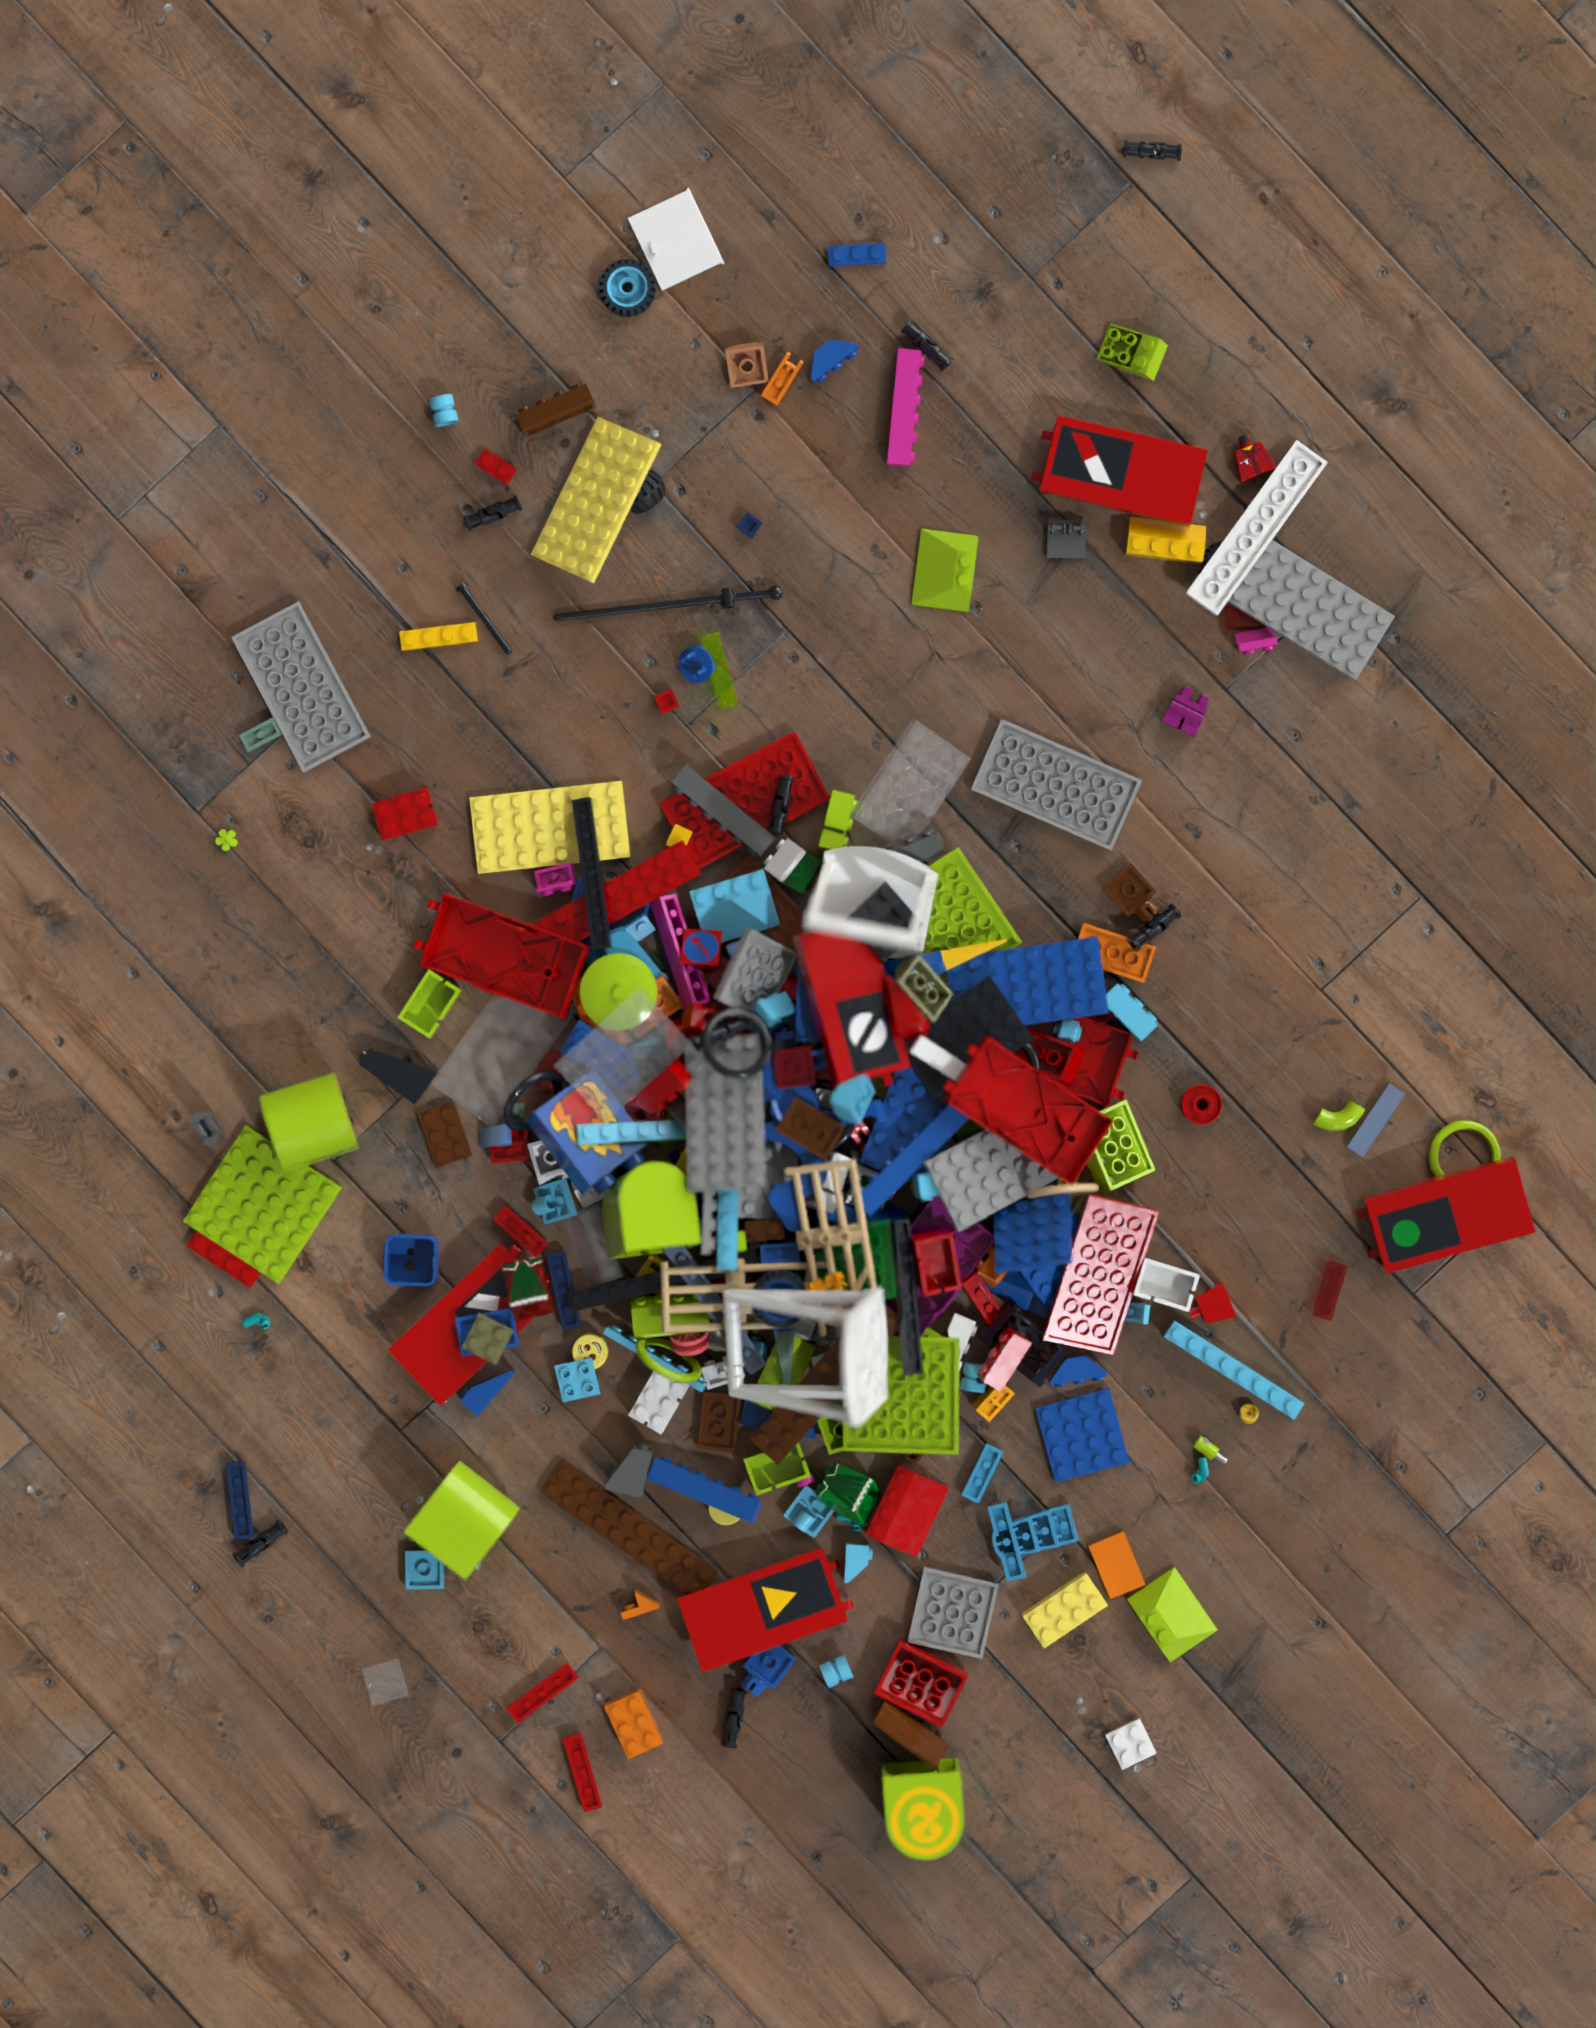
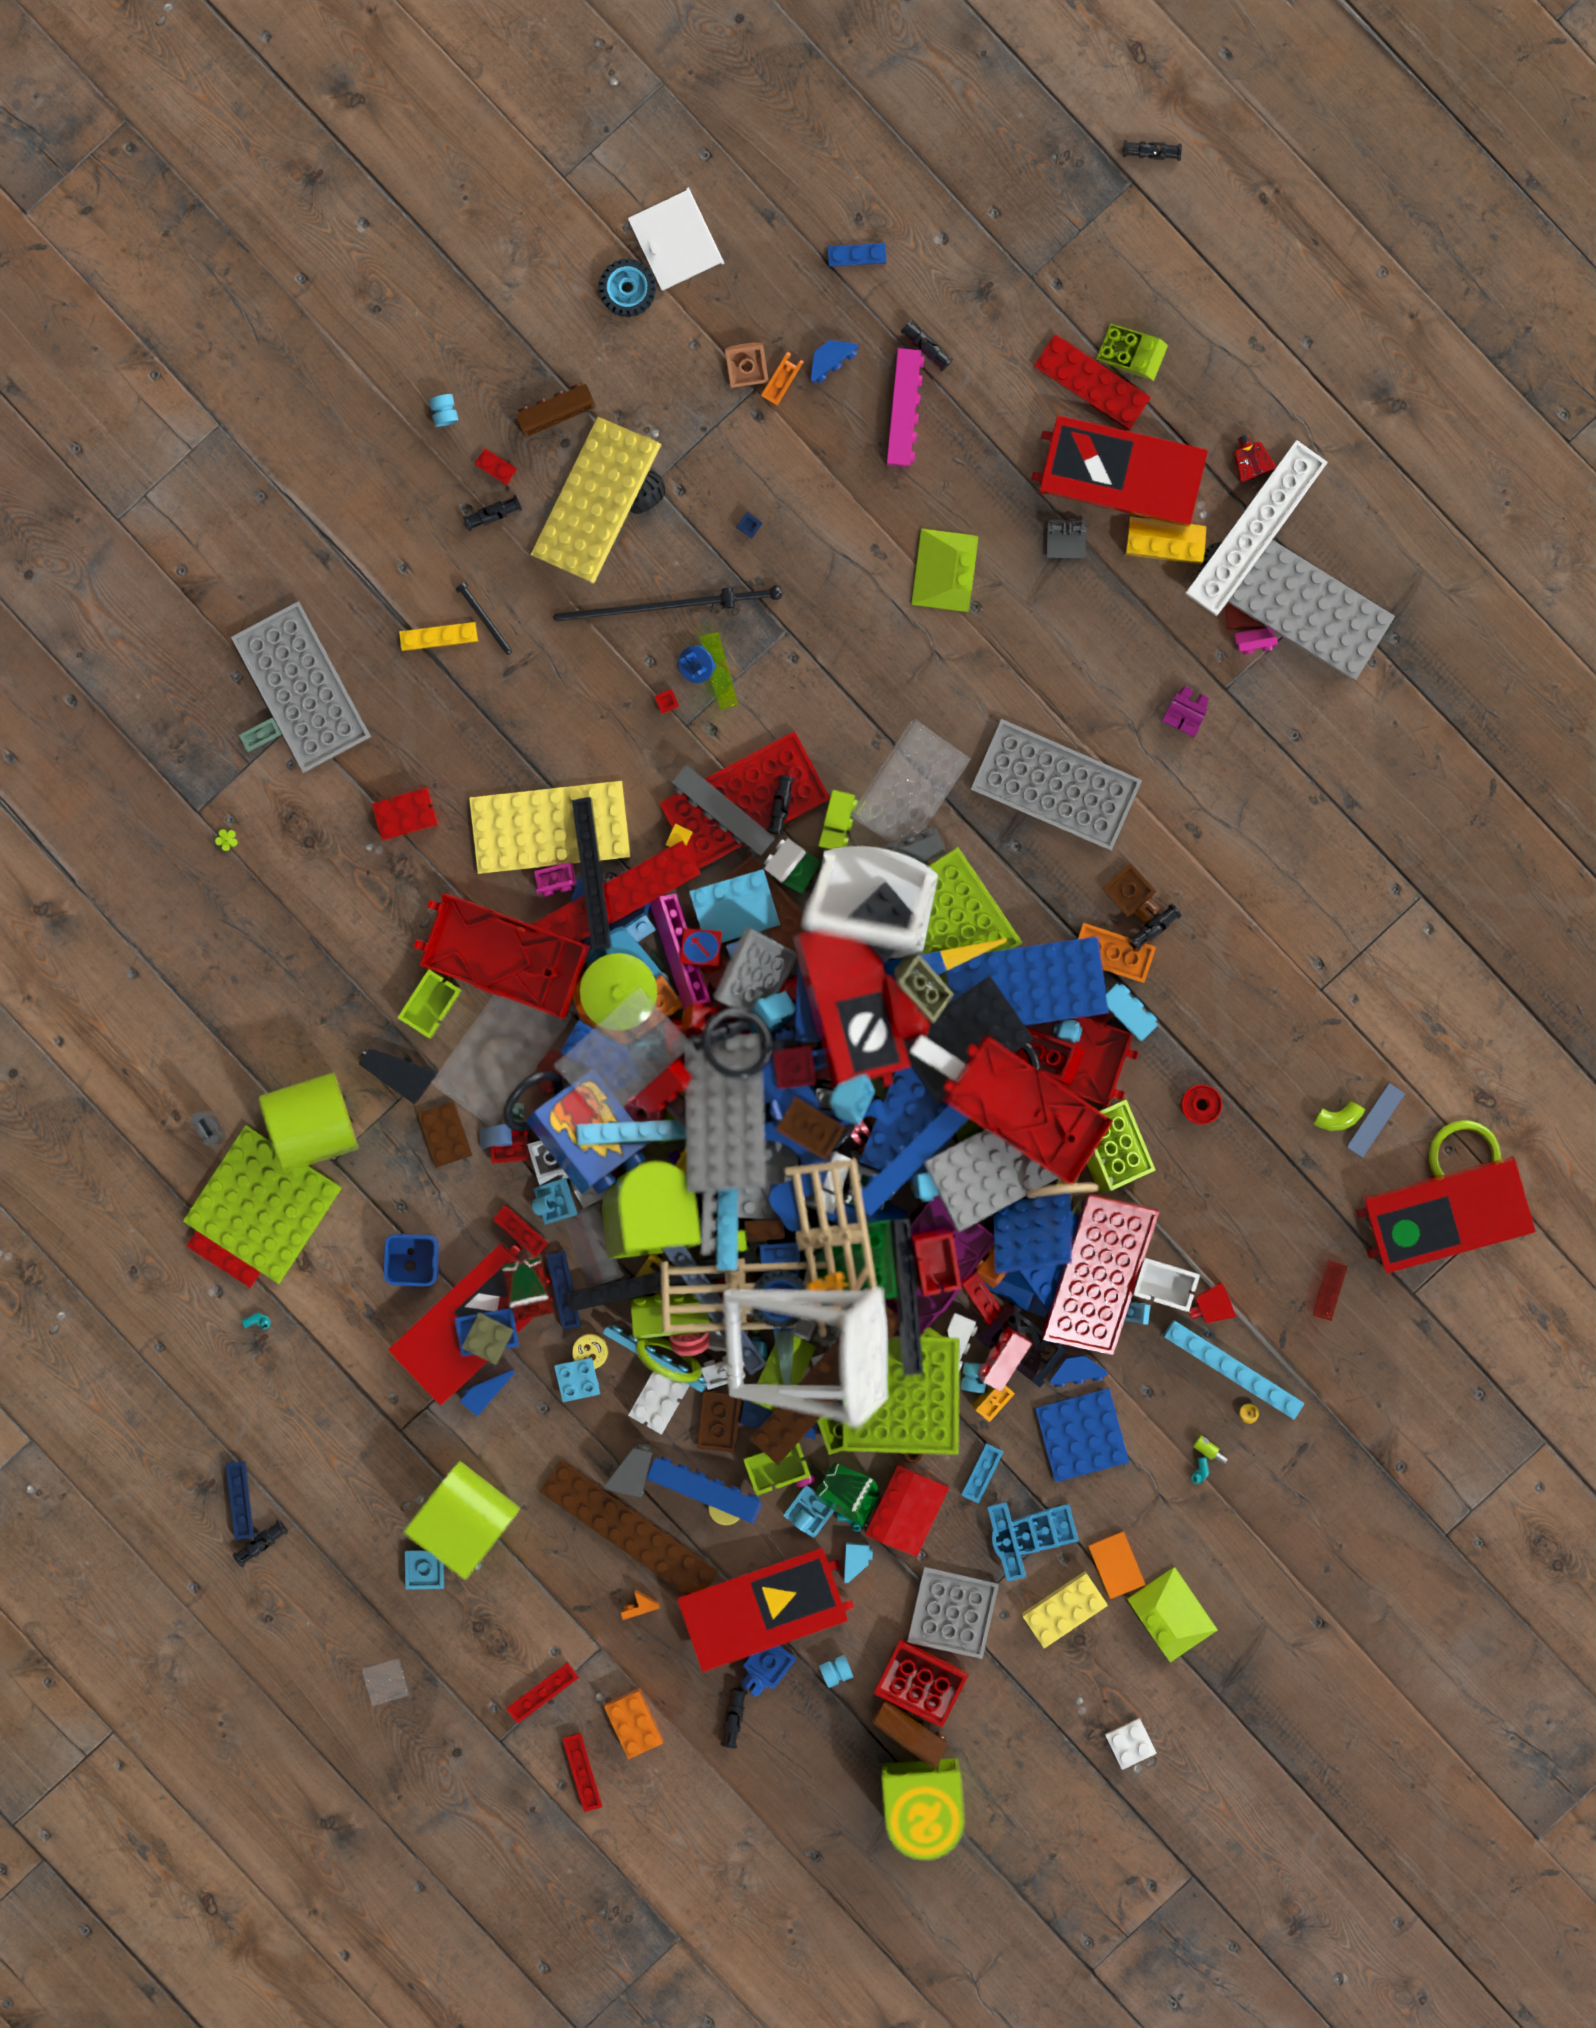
none -> red plate [1034,334,1151,430]

